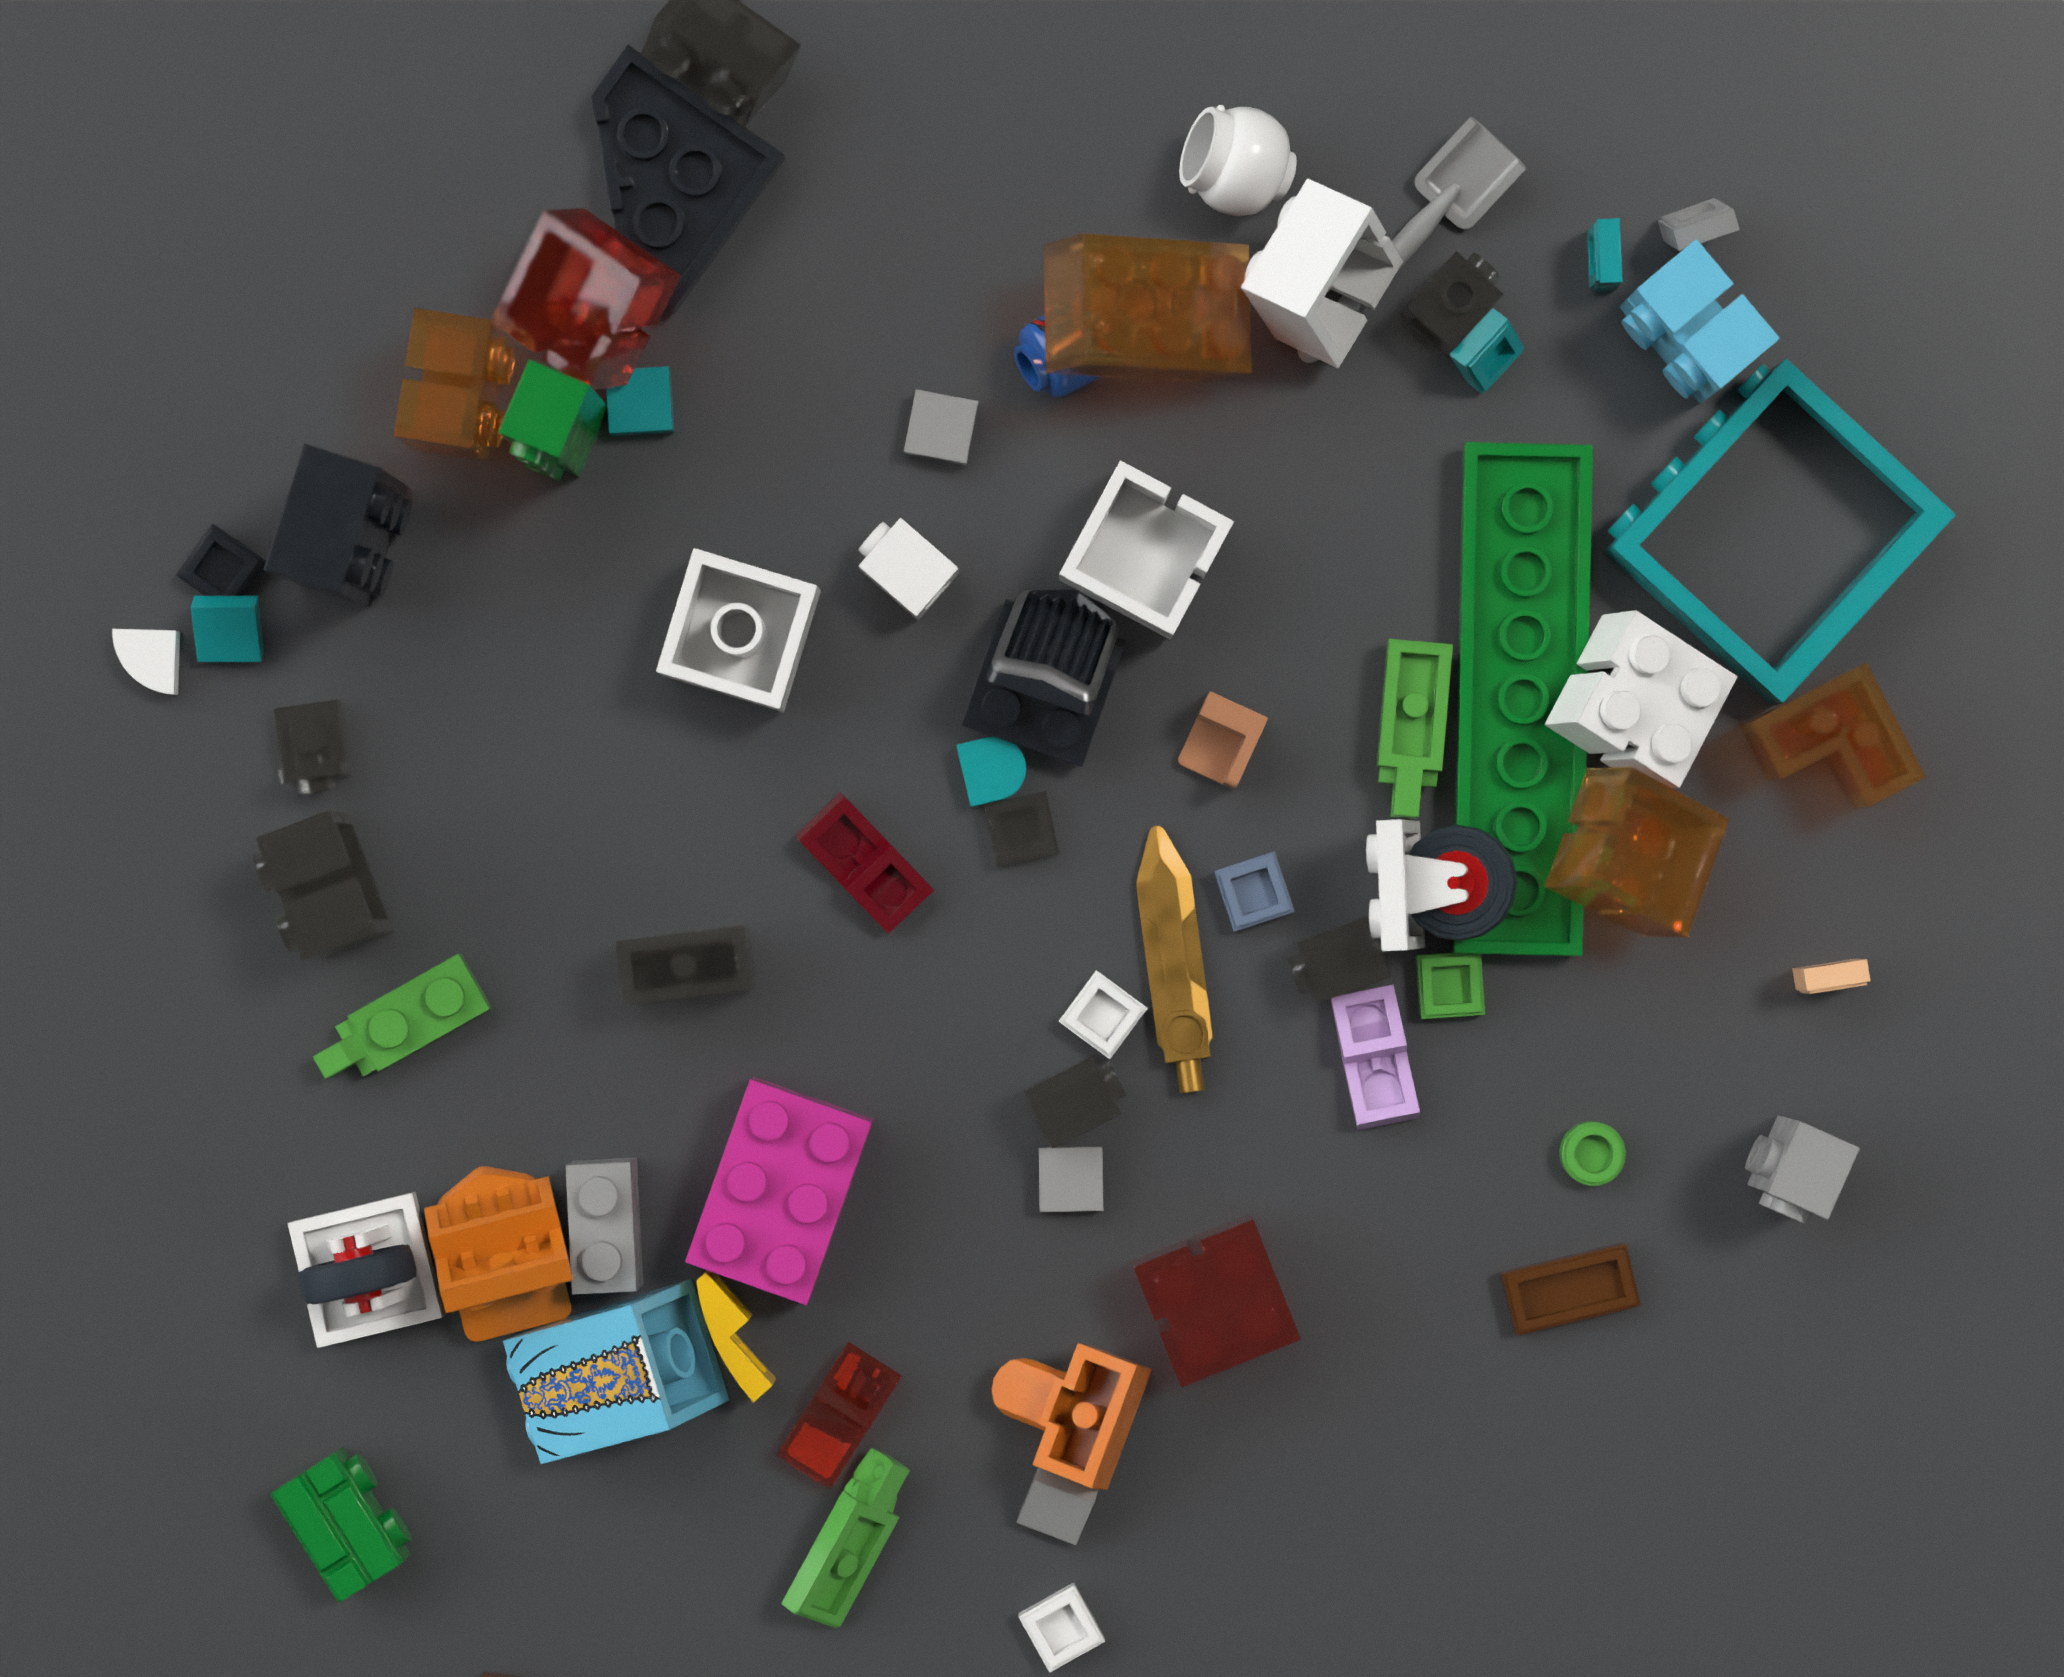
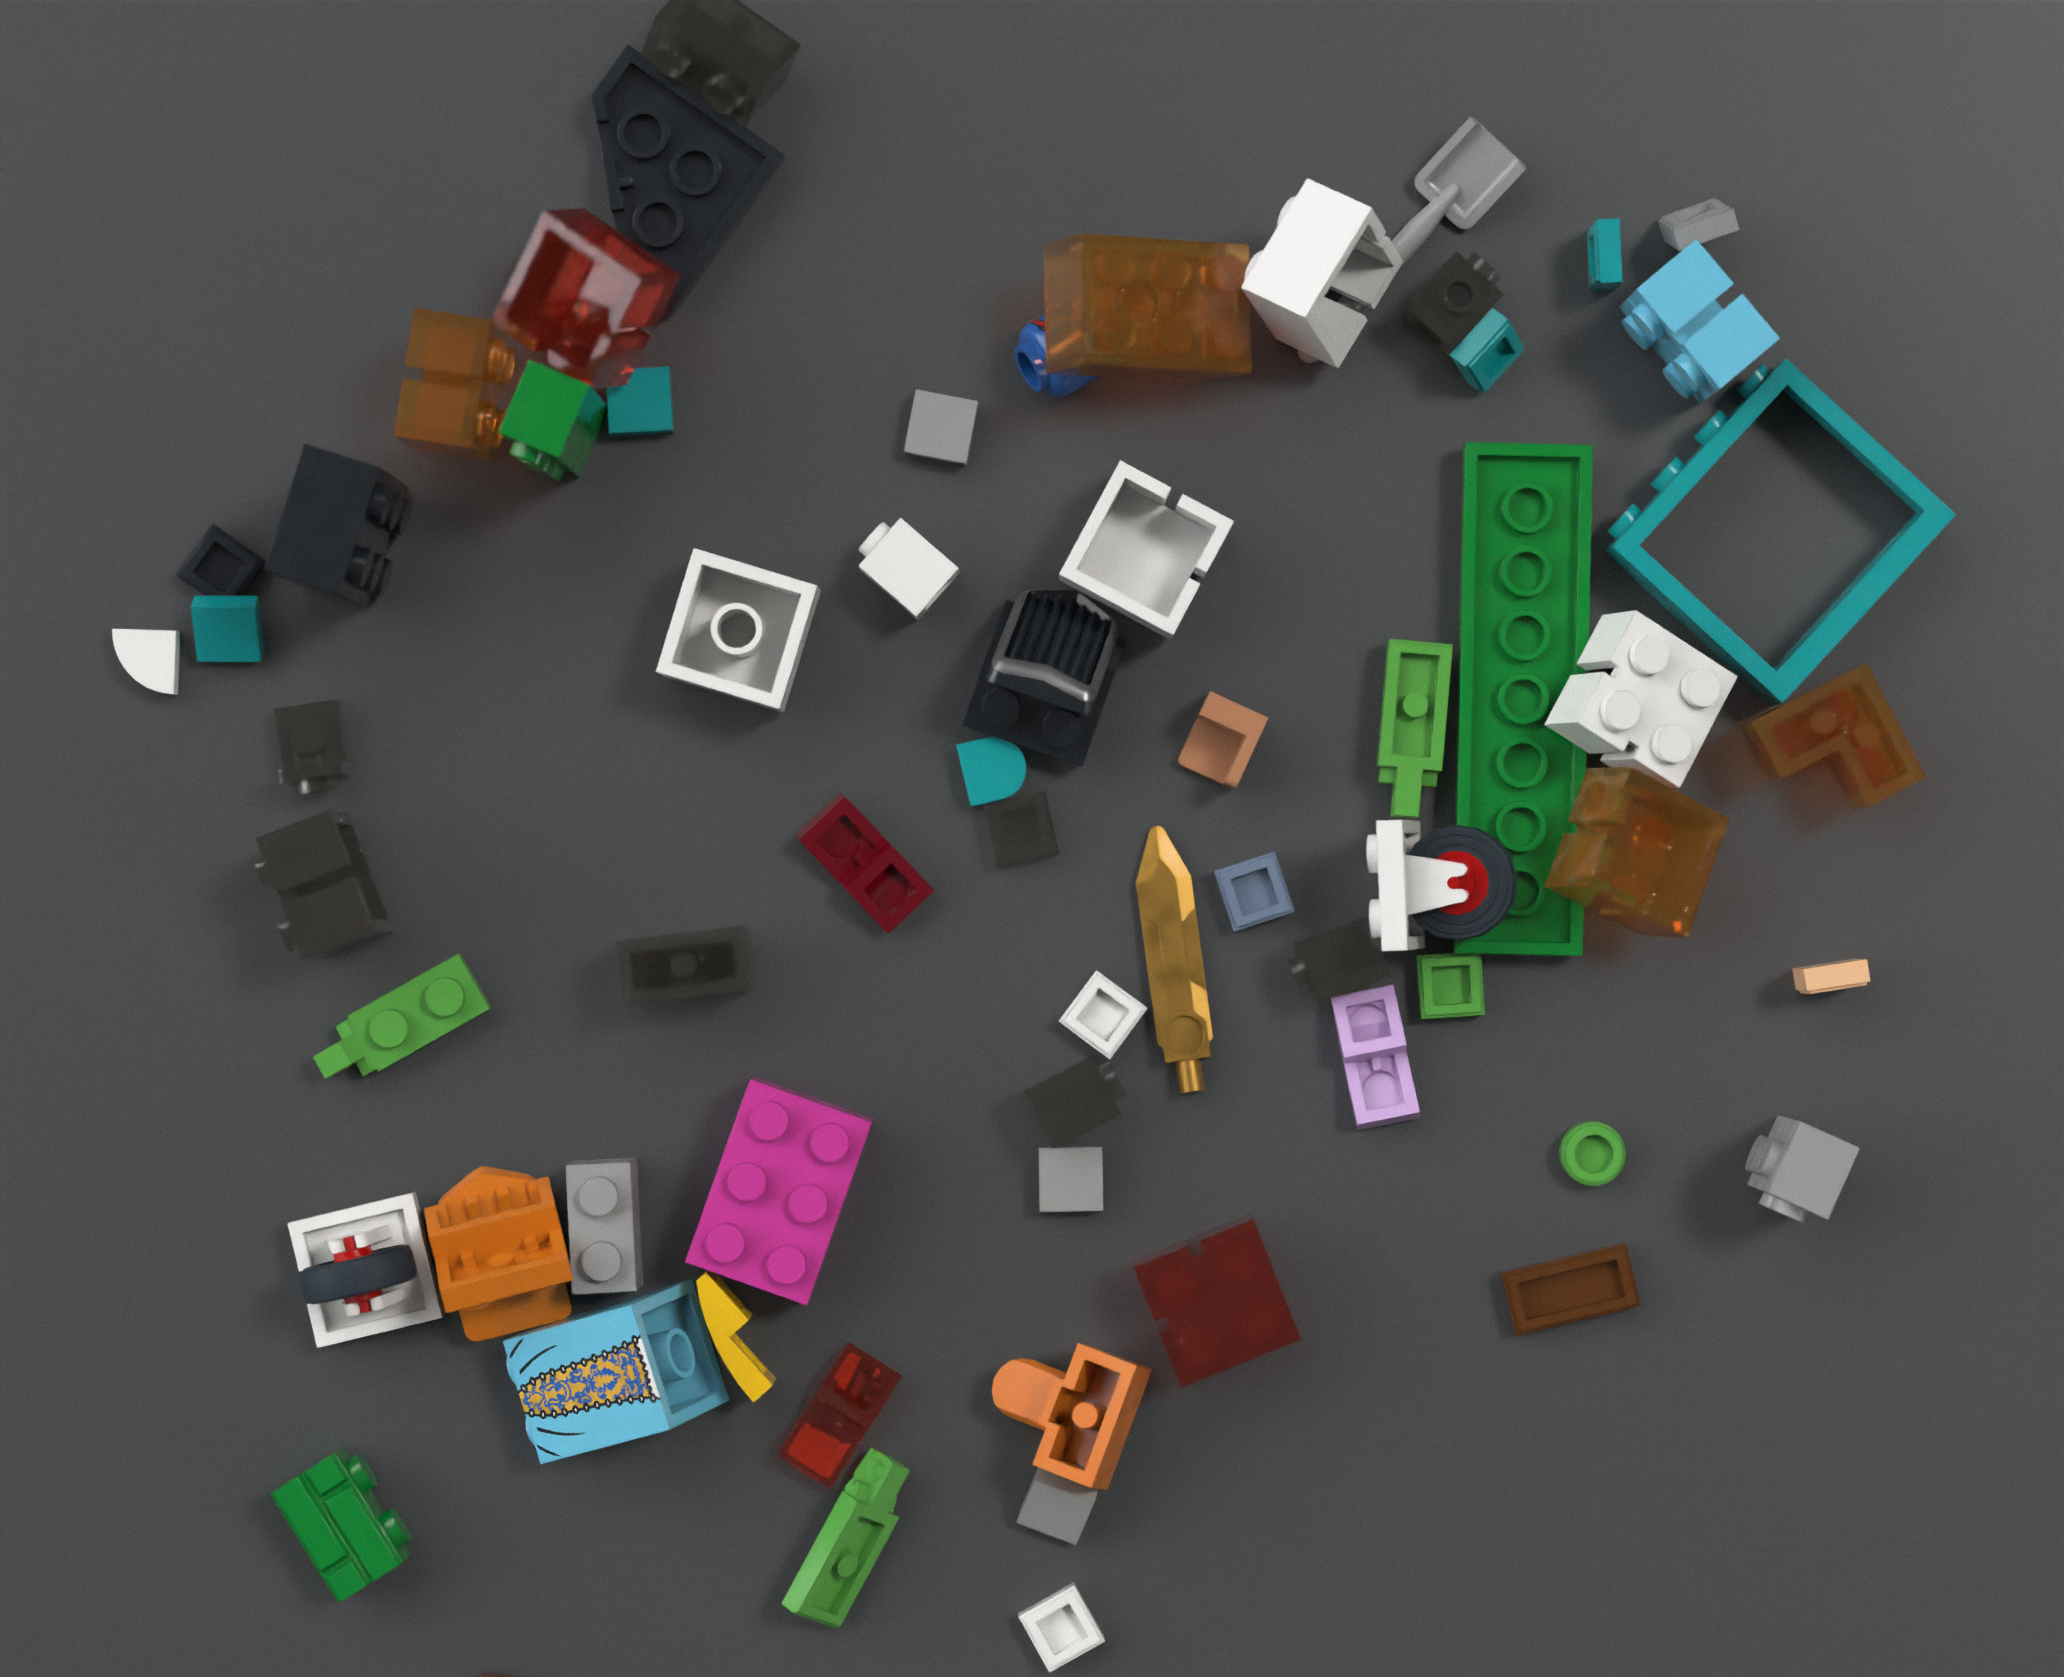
white piece [1179,105,1297,216] -> none

